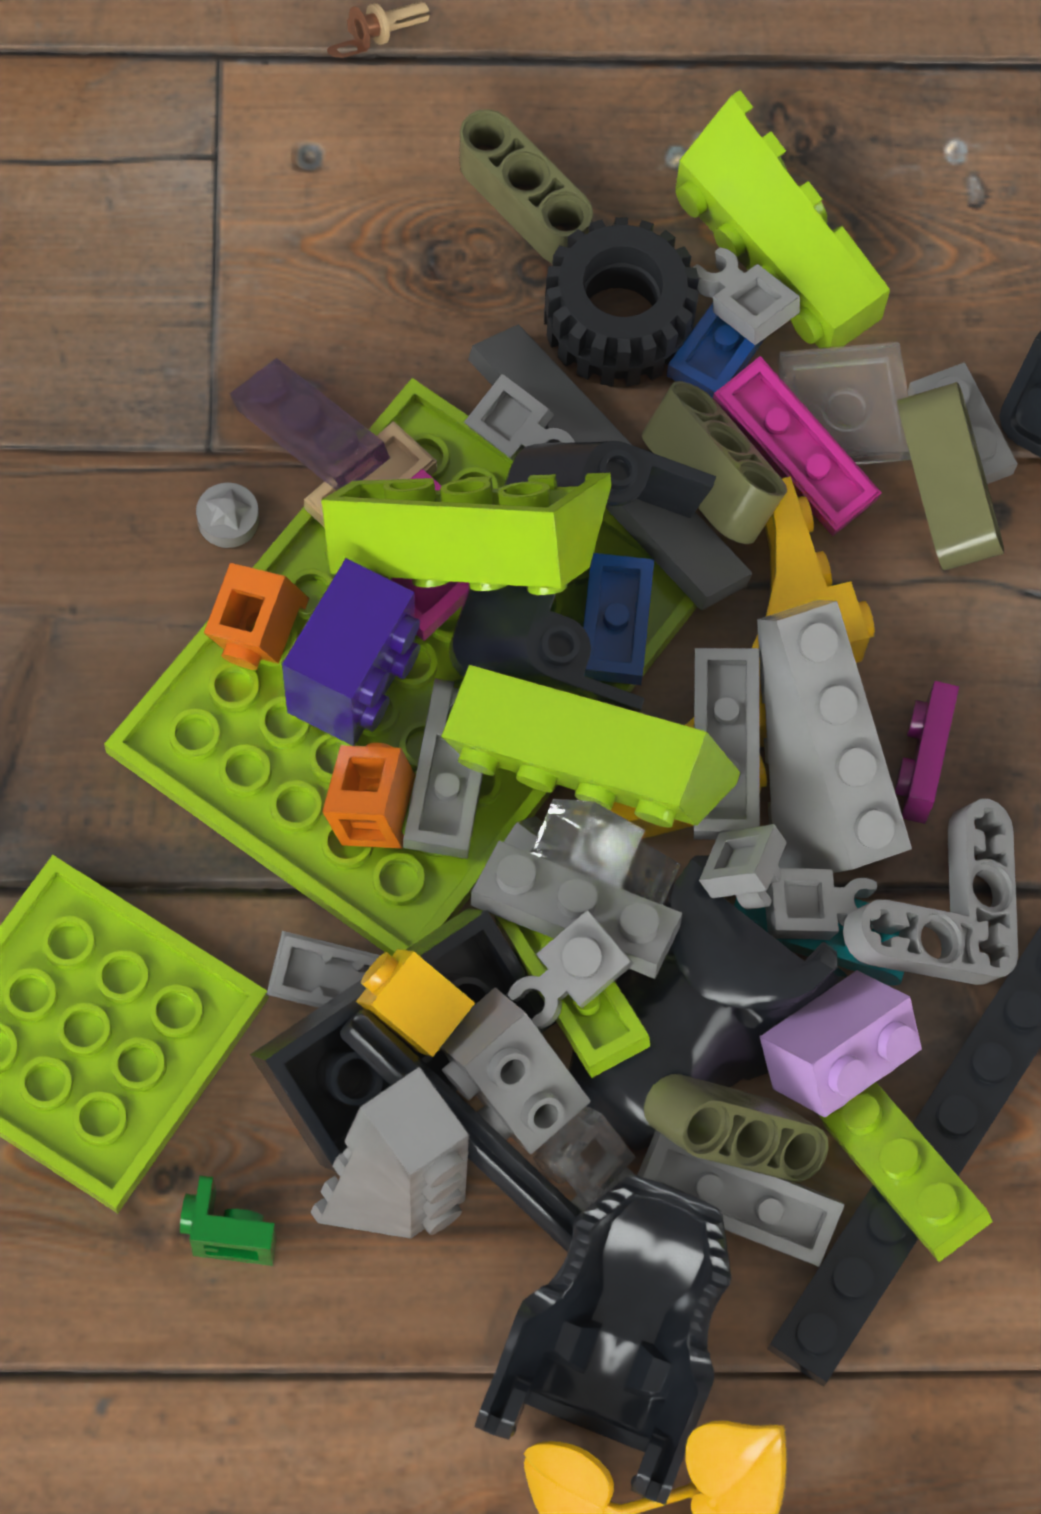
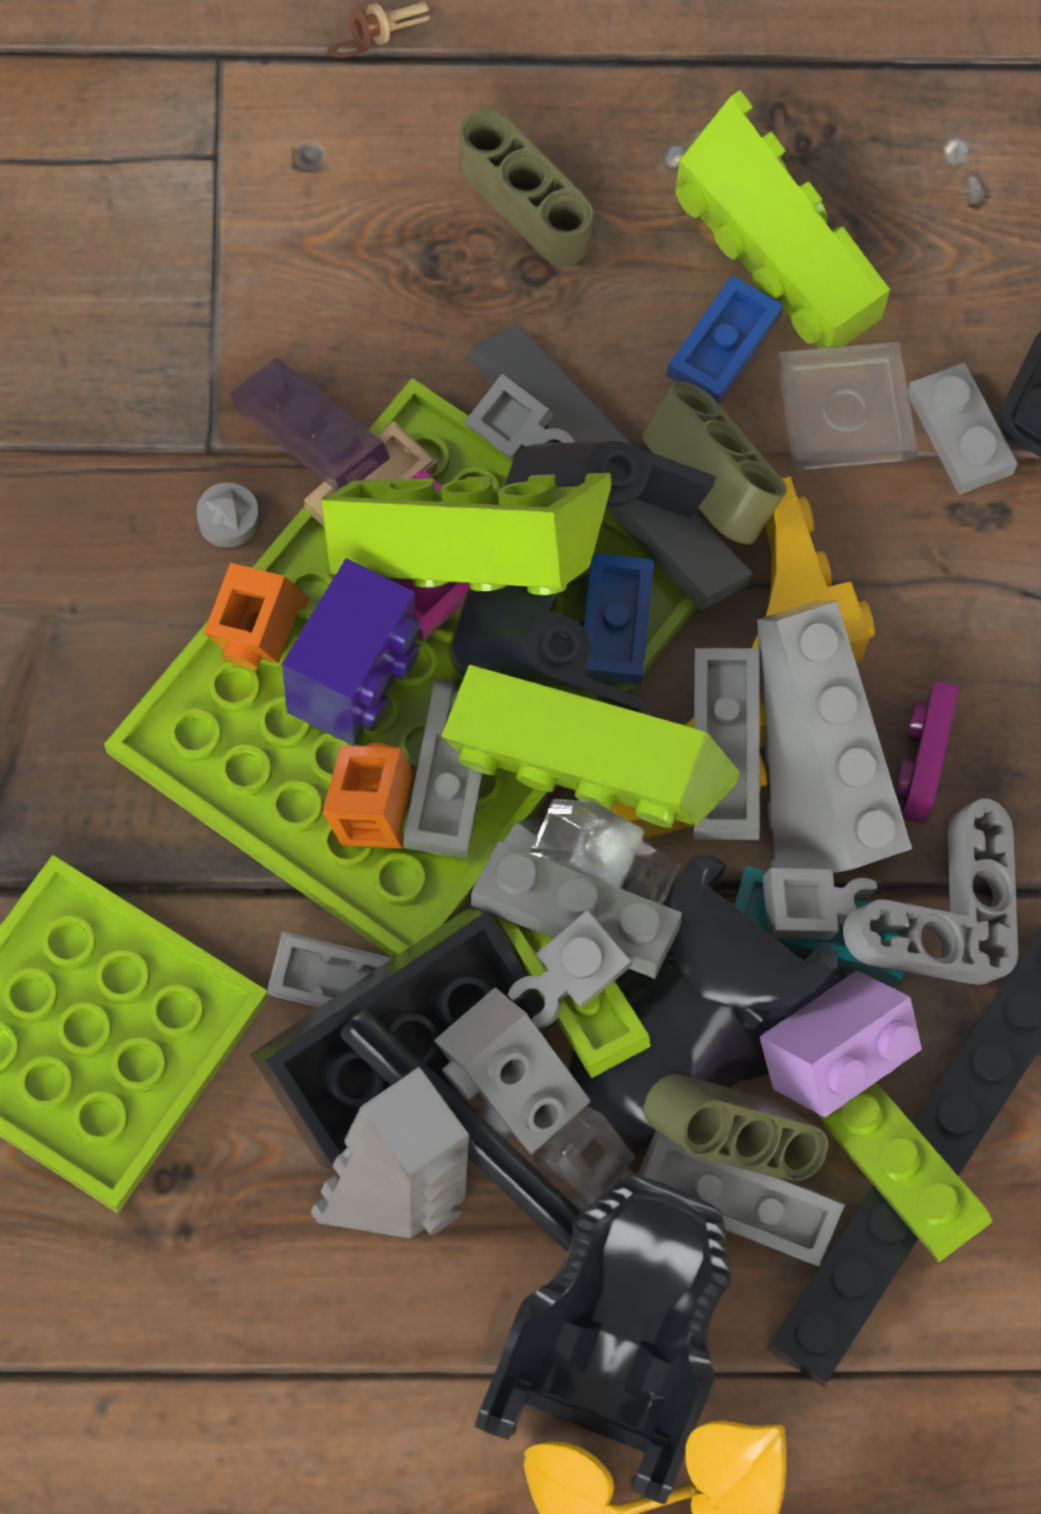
green bracket [180,1175,277,1266] -> none
yellow brick [356,949,475,1057] -> none
black tyre [544,217,699,387] -> none
light grey plate [693,247,800,345] -> none
light grey tile [699,824,787,909] -> none
dark pink tile [713,356,882,536] -> none
olive beam [897,382,1004,571] -> none

